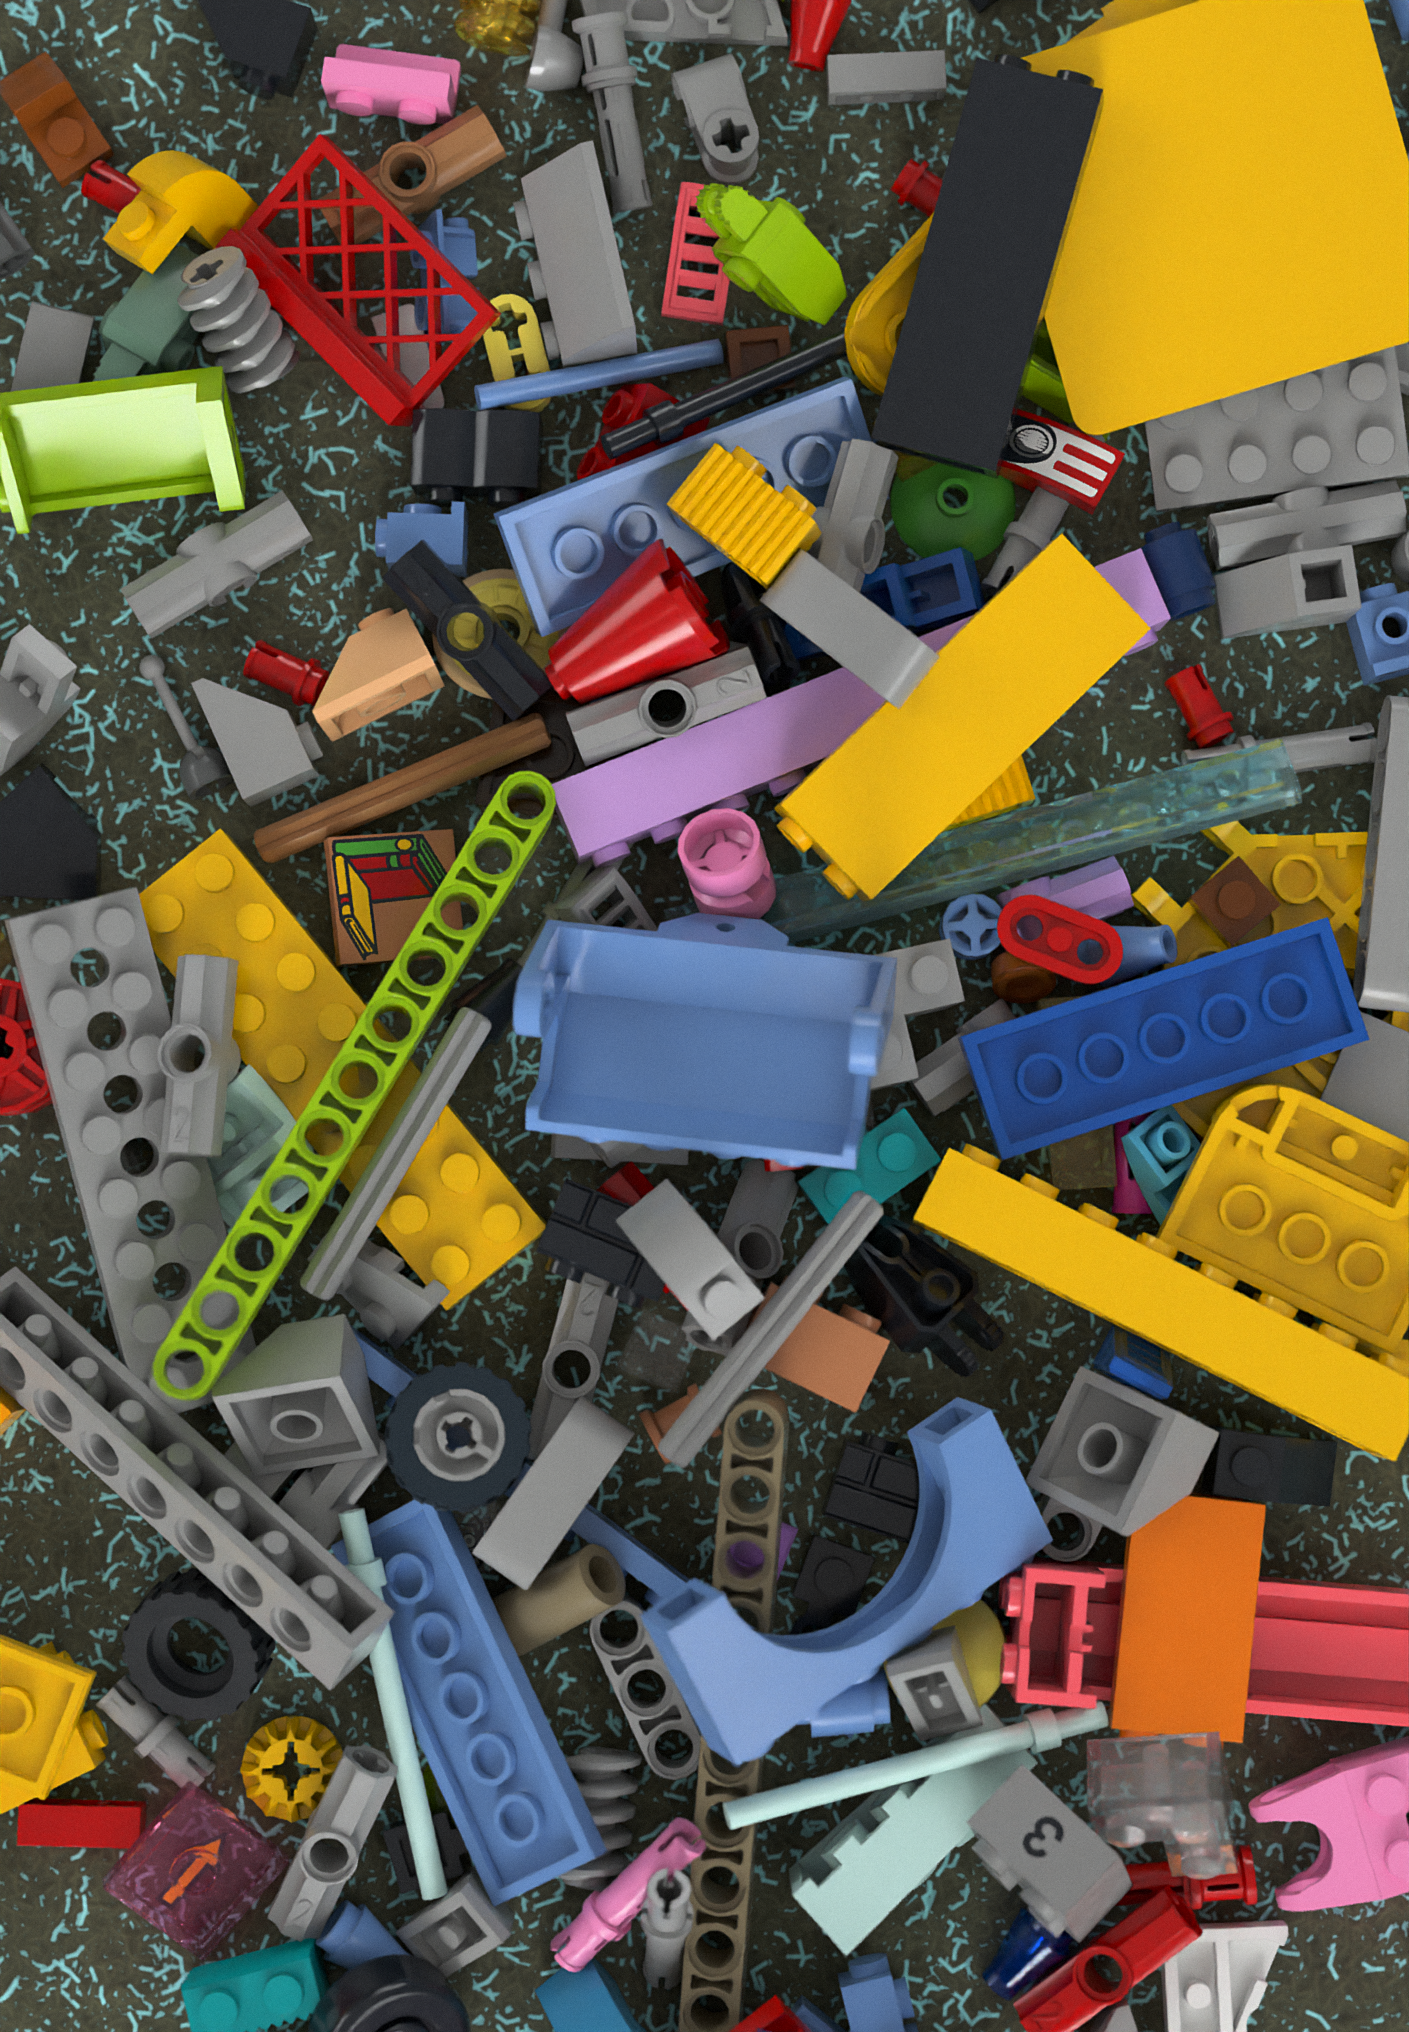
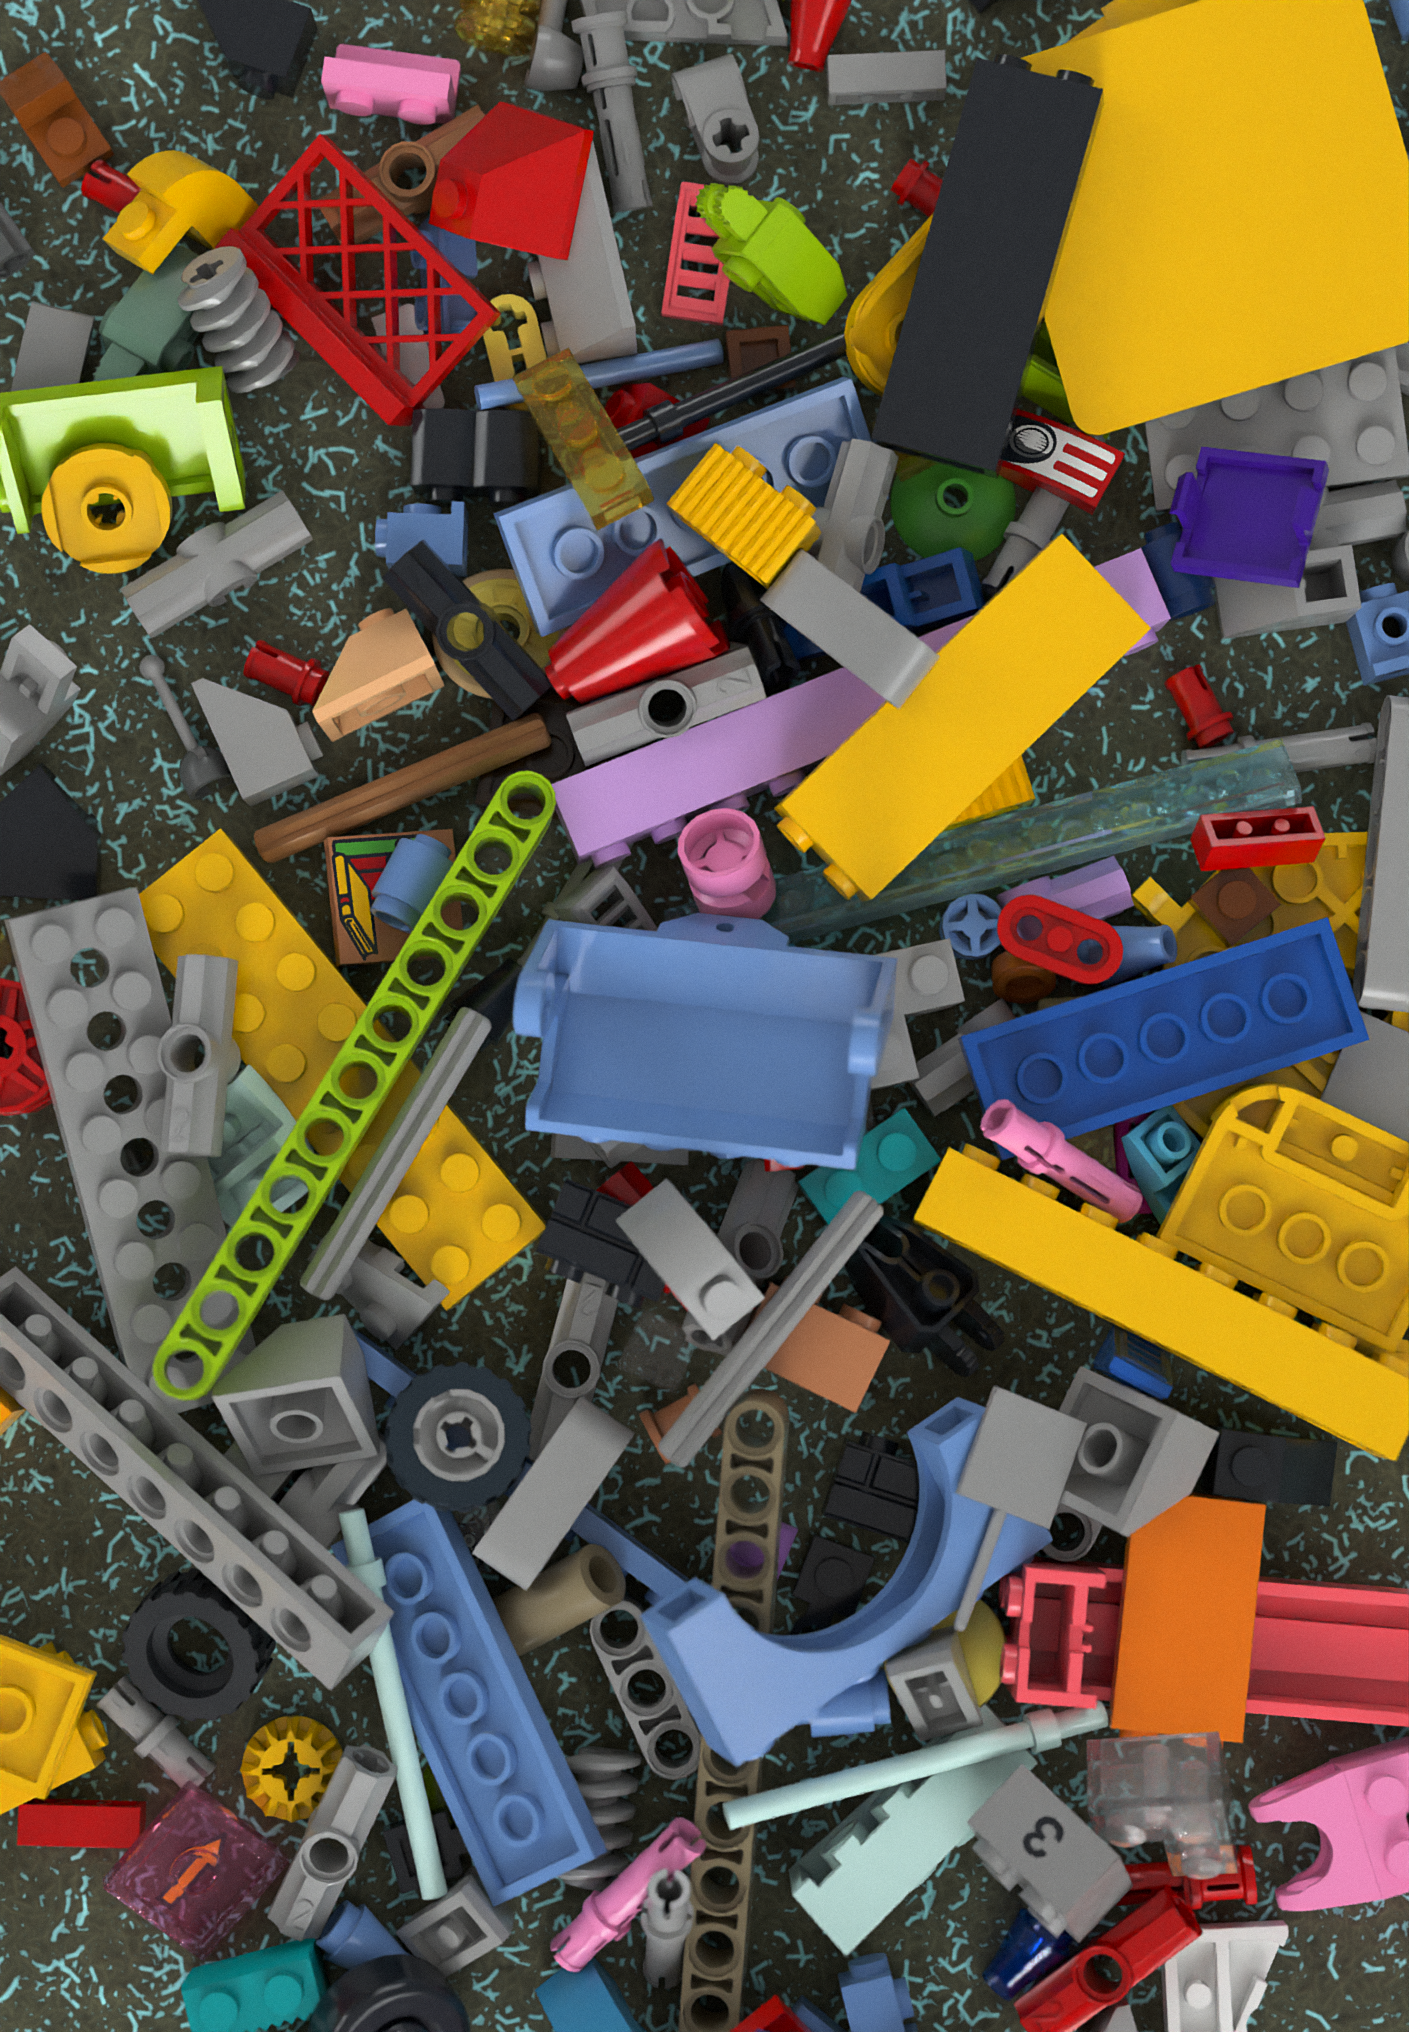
none -> yellow plate [41,443,172,574]
none -> medium blue brick [370,834,453,934]
none -> red slope [428,101,594,260]
none -> clear yellow plate [512,347,655,531]
none -> light grey piece [954,1386,1087,1632]
none -> bright pink pin [981,1099,1143,1224]
none -> dark purple piece [1169,447,1329,588]
none -> red piece [1190,806,1326,871]

